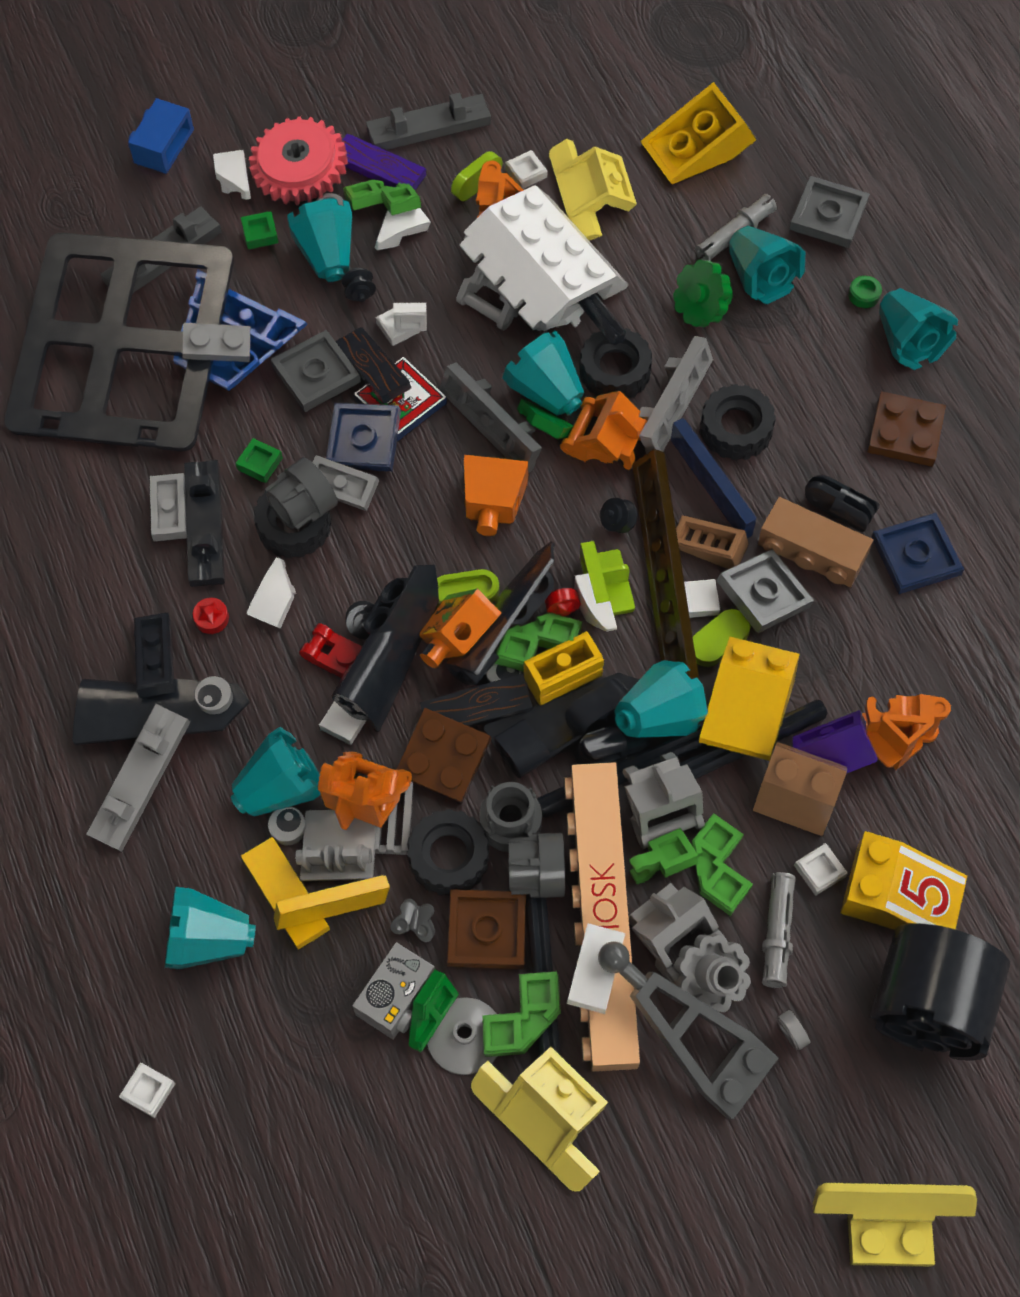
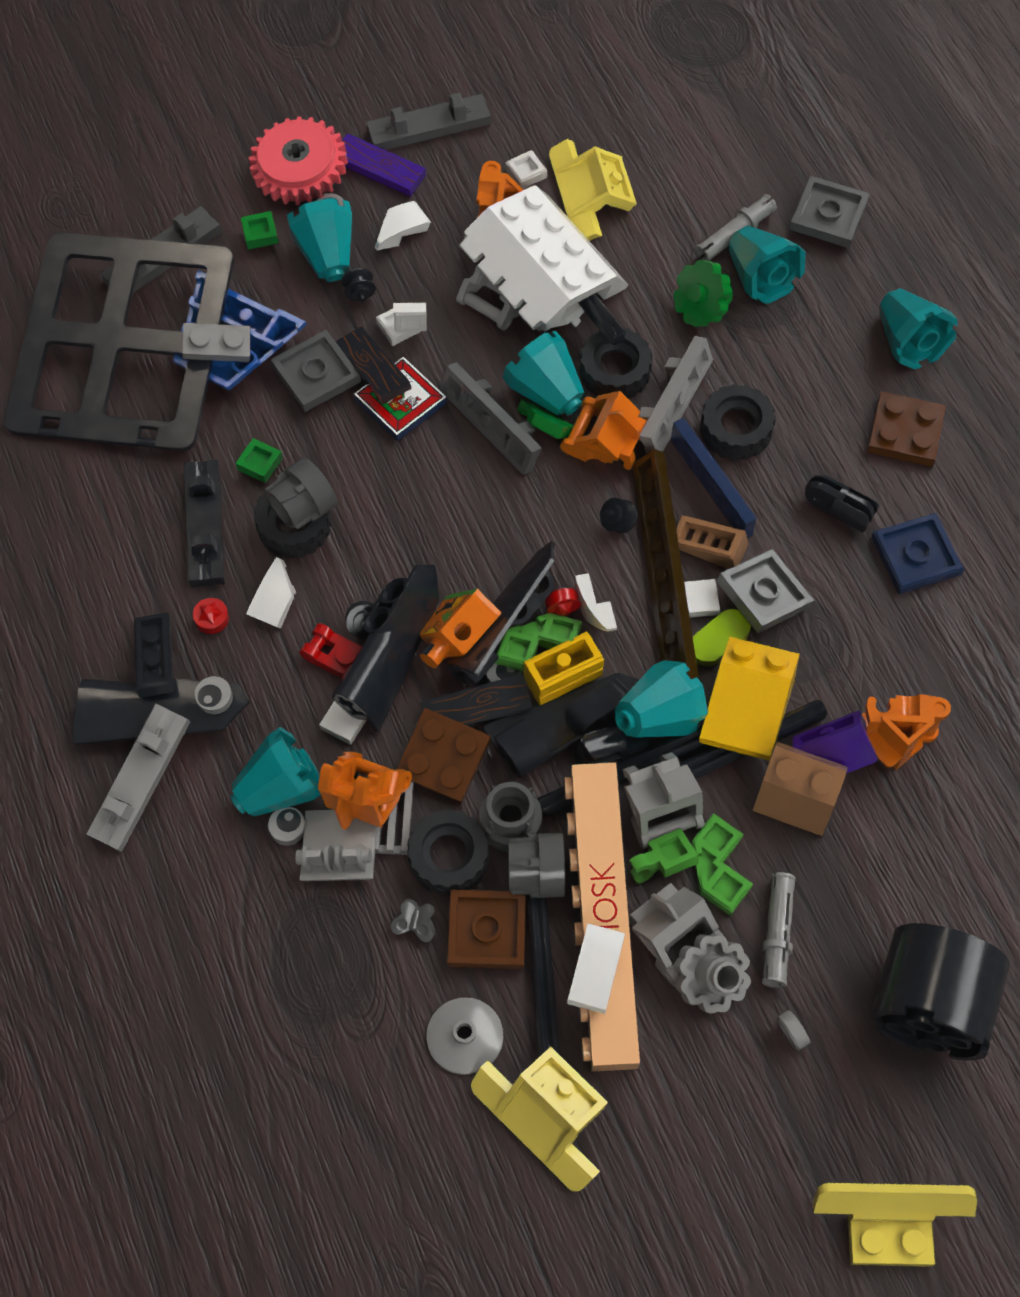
white tile [119,1062,175,1118] -> none
blue brick [128,98,194,174] -> none
light grey plate [150,473,187,541] -> none
teal cone [164,887,256,969] -> none
white slope [213,150,251,200] -> none
yellow tile [241,837,330,950] -> none
yellow tile [274,875,390,930] -> none
light grey plate [313,455,379,511] -> none
dark blue tile [326,403,401,471] -> none
bright green tile [343,180,421,215] -> none
light grey brick [353,942,435,1040] -> none
green tile [409,970,459,1052] -> none
lime tile [436,569,499,607] -> none
lime tile [451,151,503,201] -> none
orange torso [464,455,528,536] -> none
bright green tile [482,971,561,1057] -> none
lime panel [580,541,635,616] -> none
dark grey plate [598,941,779,1120] -> none
yellow slope [640,82,756,185] -> none
medium nougat brick [758,497,874,588] -> none
white tile [794,843,848,896] -> none
yellow slope [840,831,967,930] -> none
green tile [848,276,882,308] -> none

